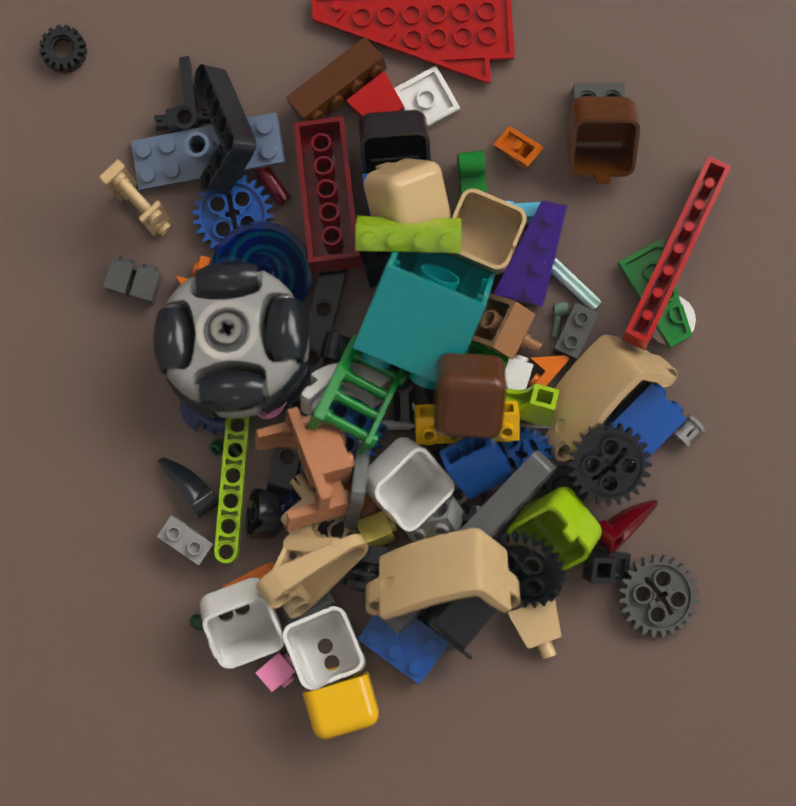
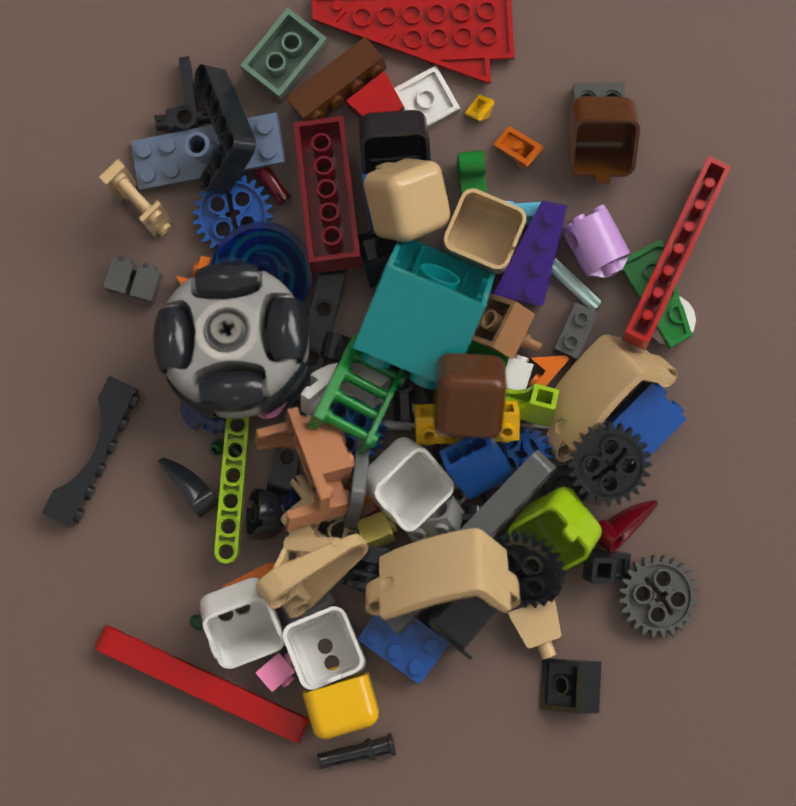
black tyre [39,25,87,74] -> none
light grey brick [157,515,215,565] -> none
lime arch [356,216,461,253] -> none
sand green hand [551,302,569,337] -> none
light grey bush [673,415,706,448] -> none
none -> black arch [42,375,141,527]
none -> red beam [94,625,310,744]
none -> sand green brick [240,7,328,103]
none -> black pin [317,733,396,769]
none -> yellow slope [464,94,495,121]
none -> black slope [540,658,601,714]
none -> lavender cylinder [562,204,631,279]

